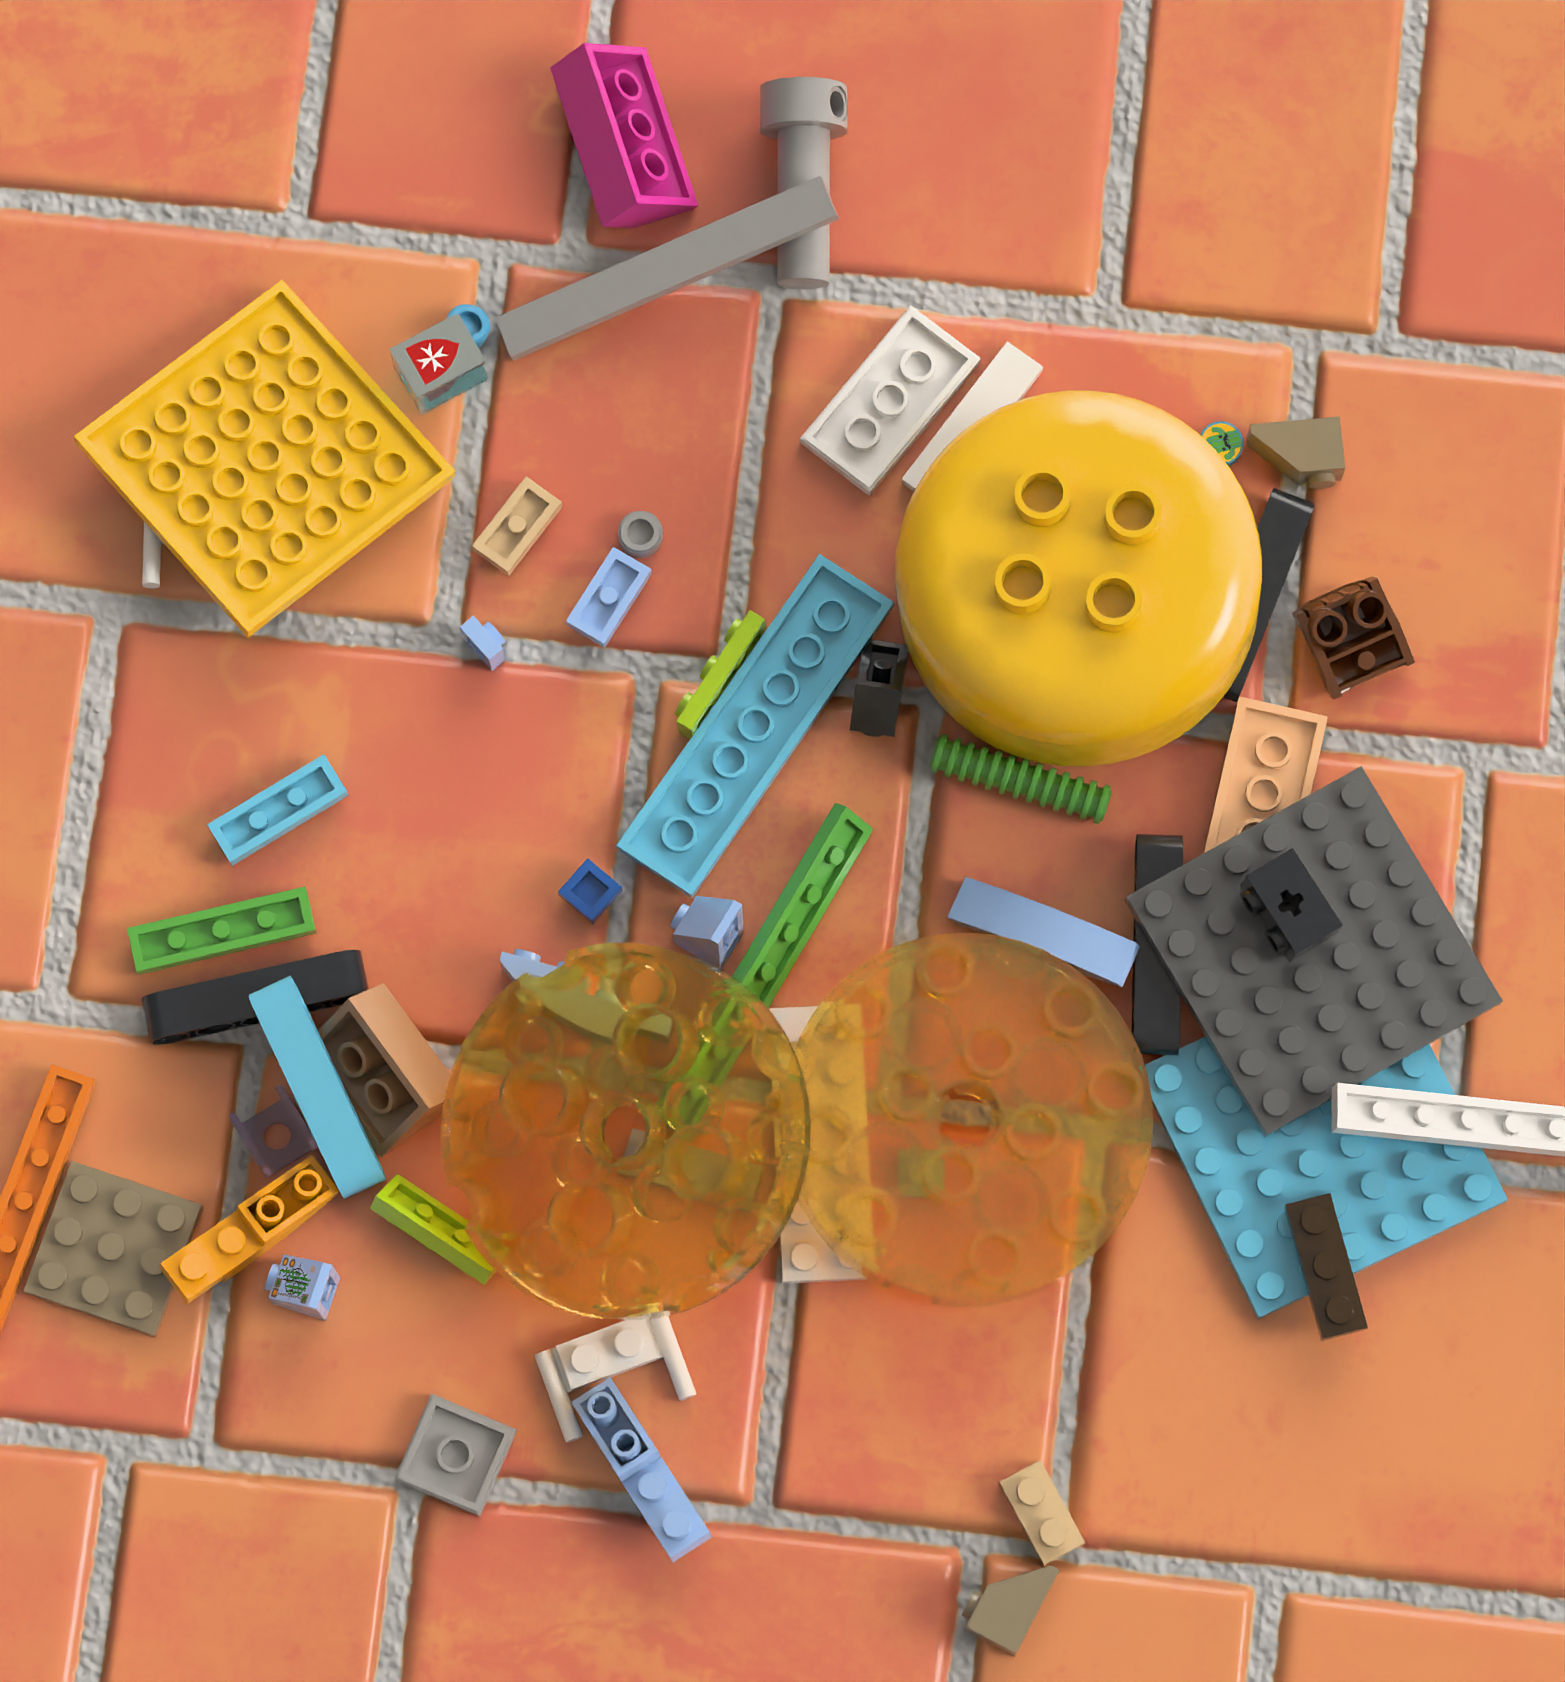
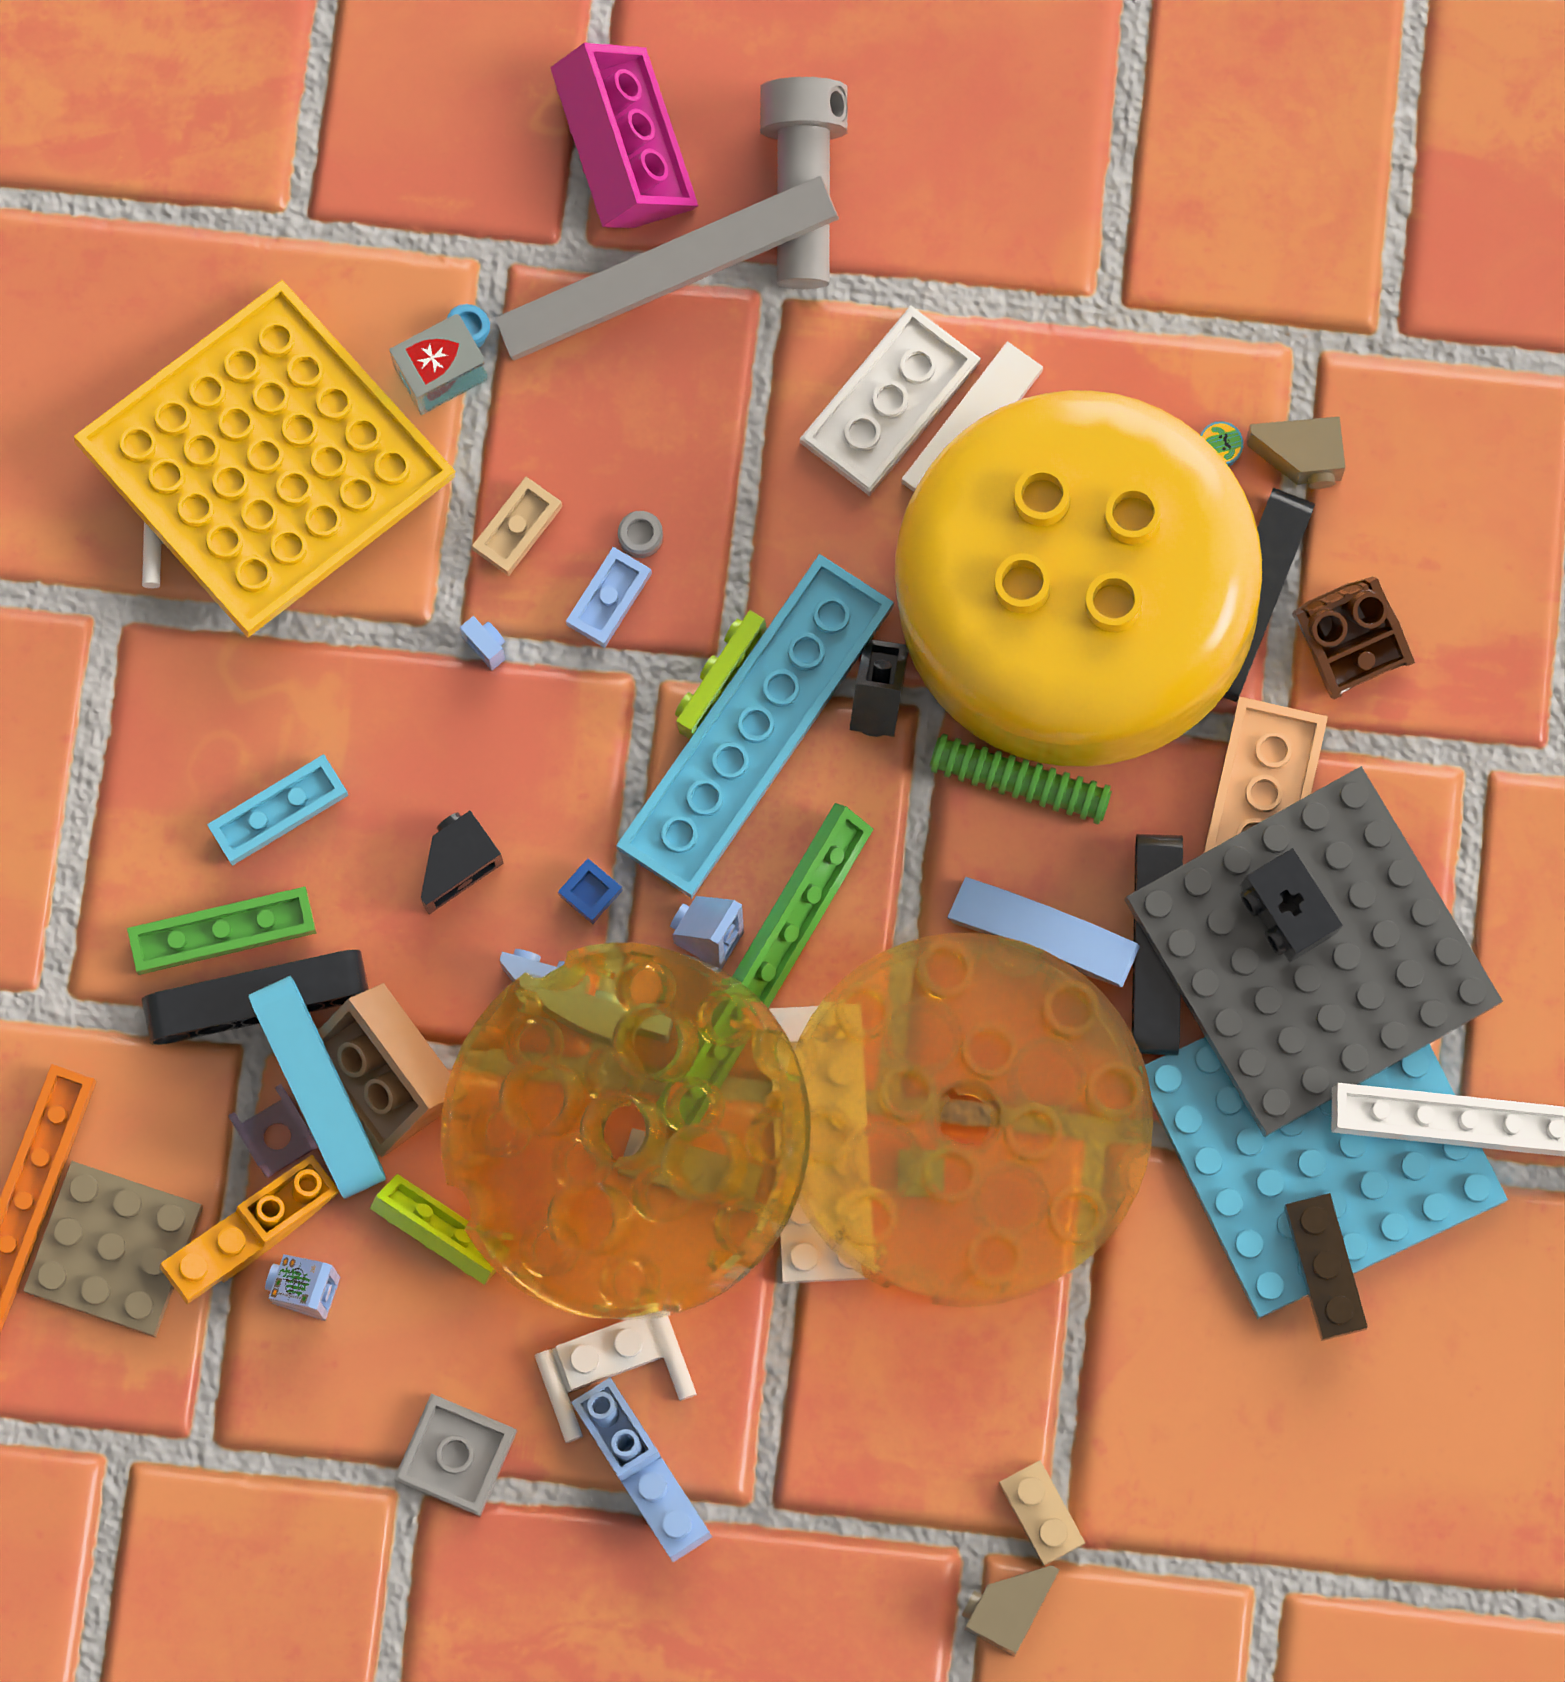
none -> black slope [421,811,504,915]

